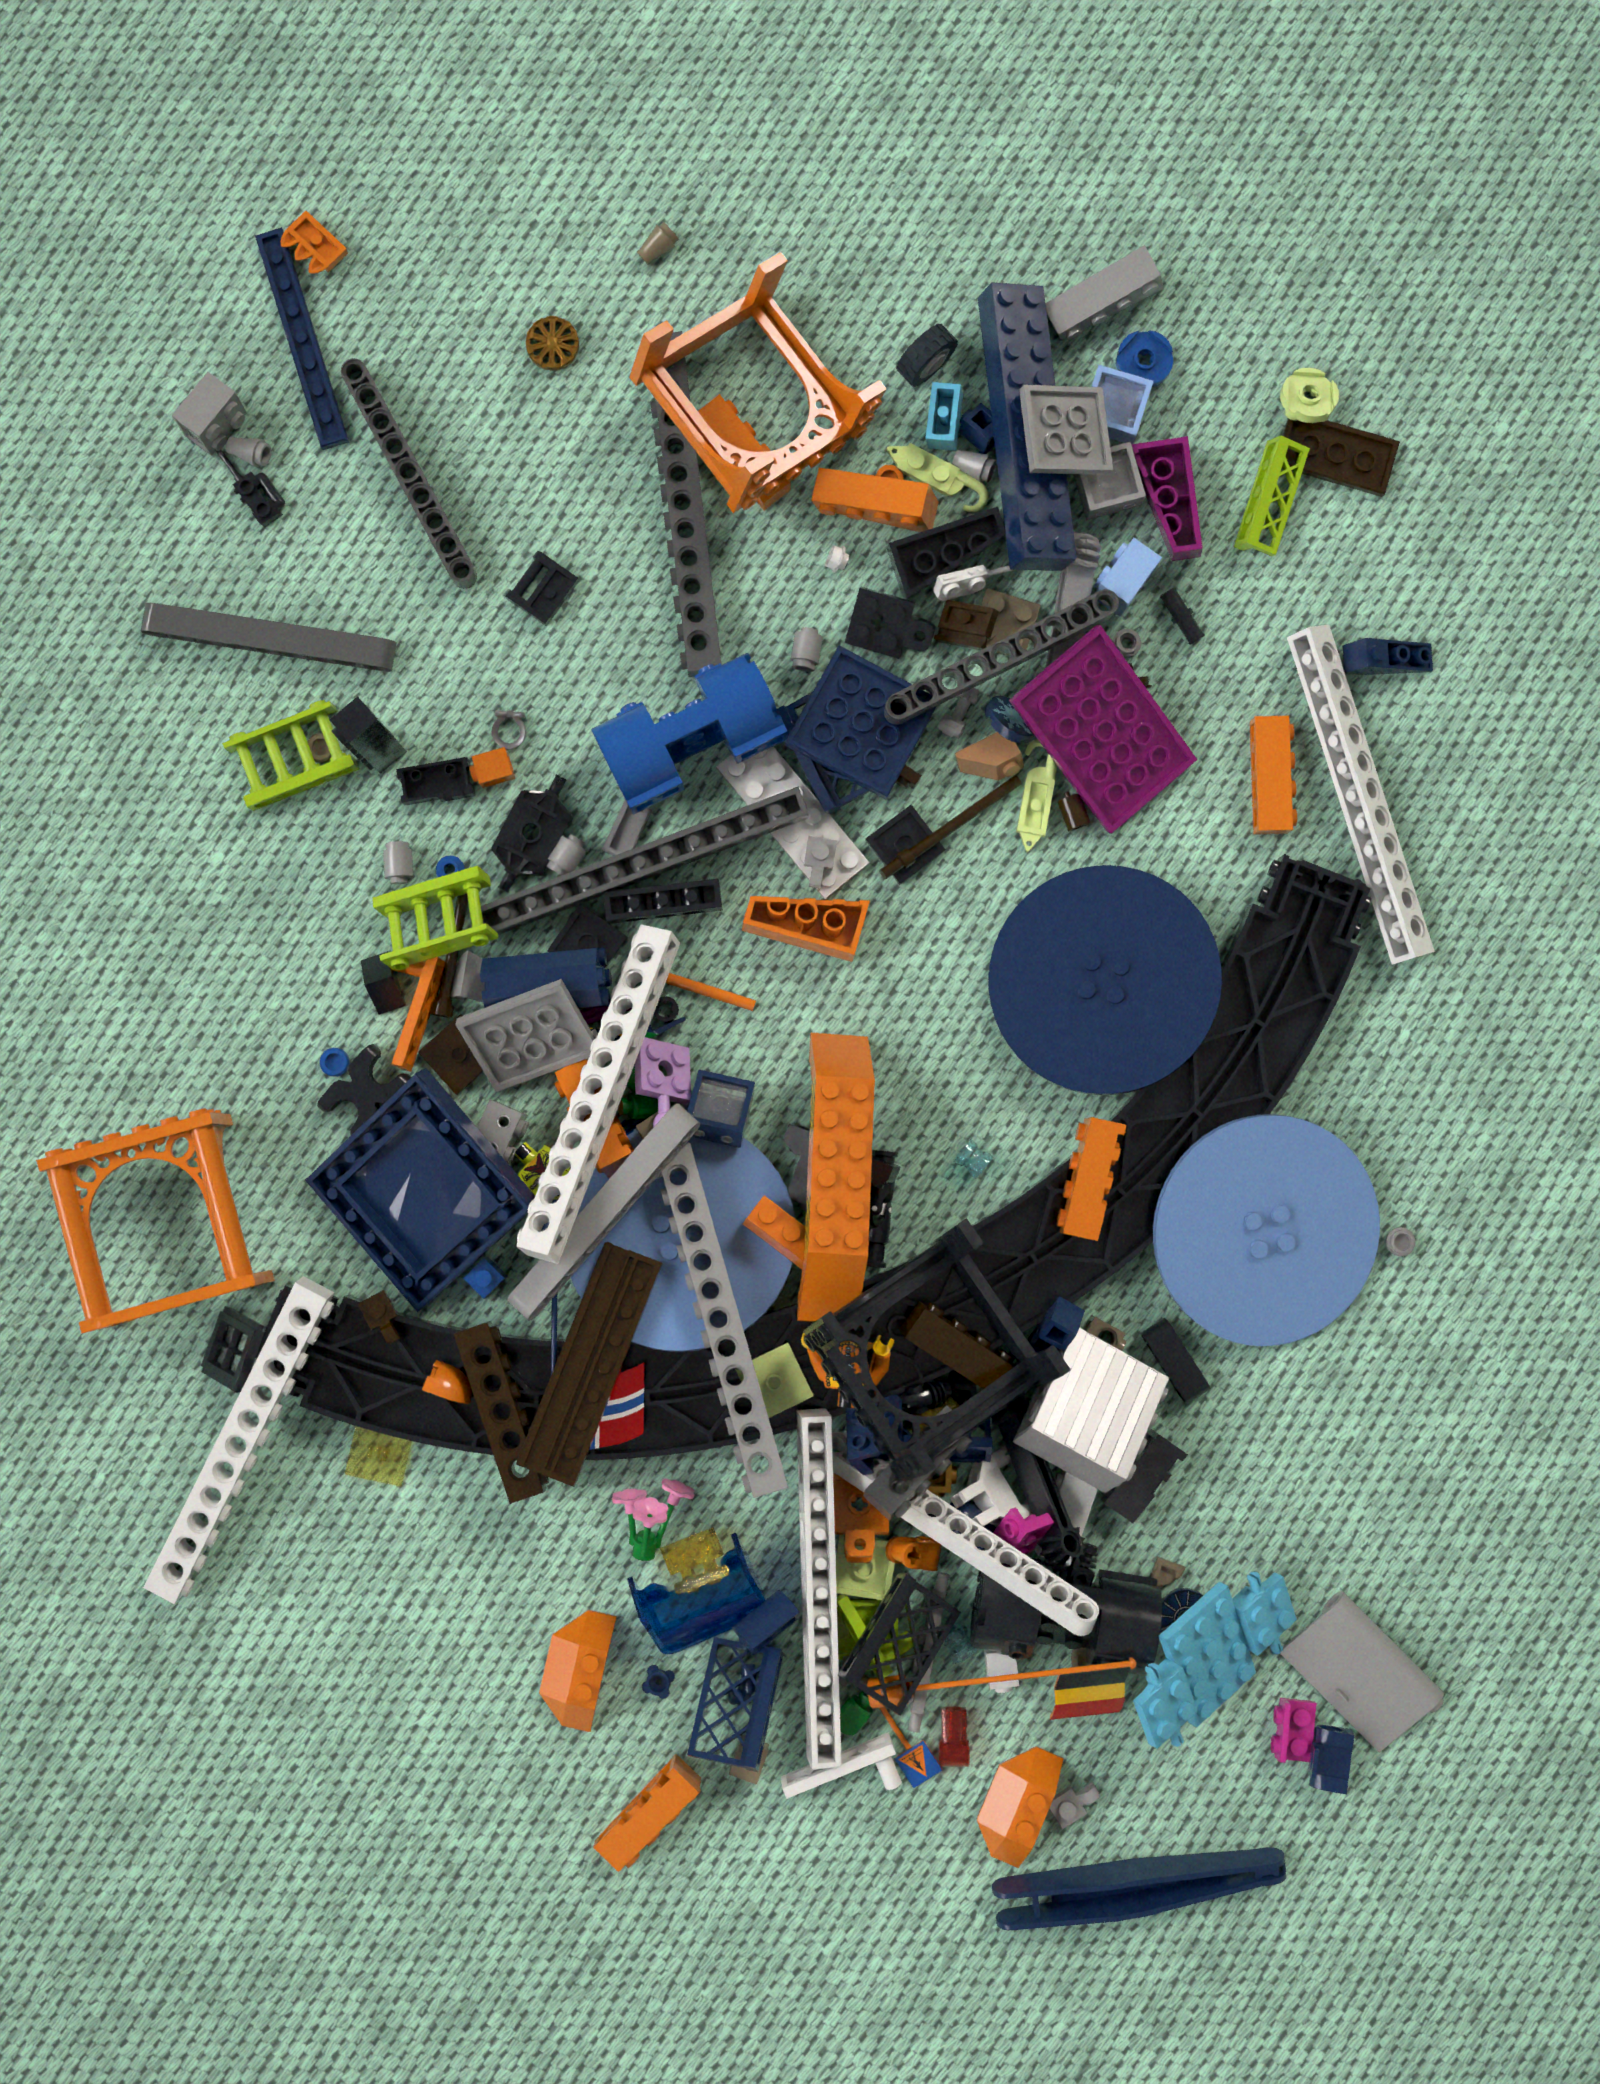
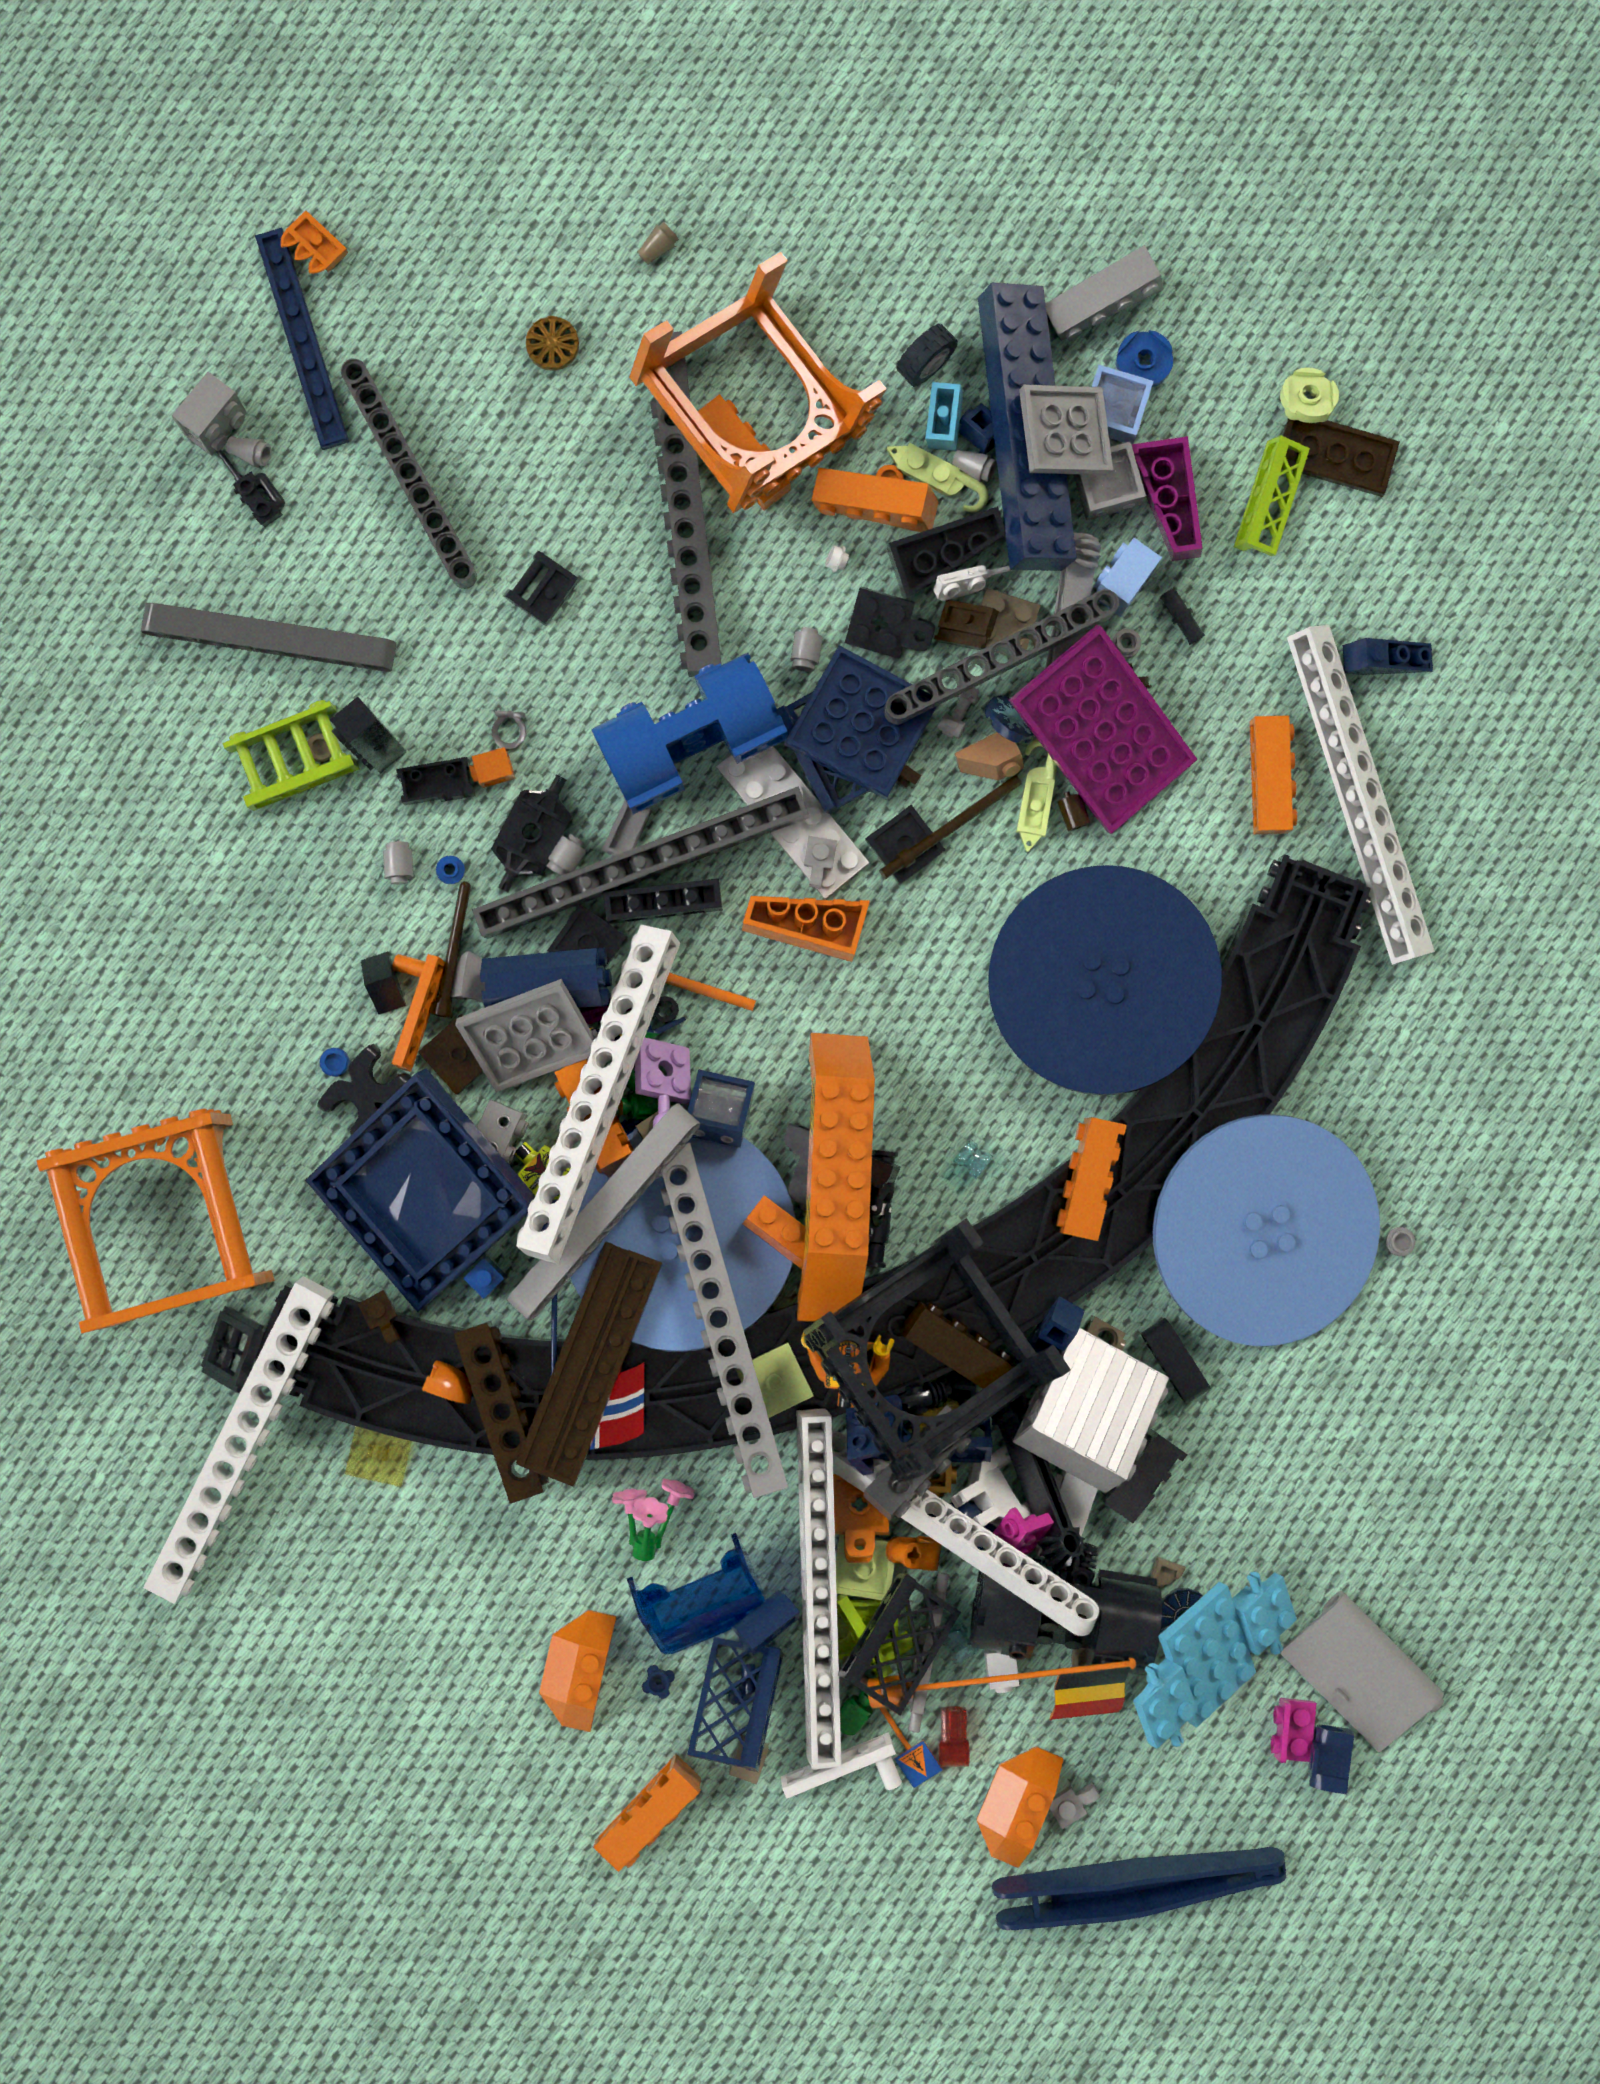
lime fence [372,865,499,970] -> none
clear yellow plate [660,1527,729,1594] -> none

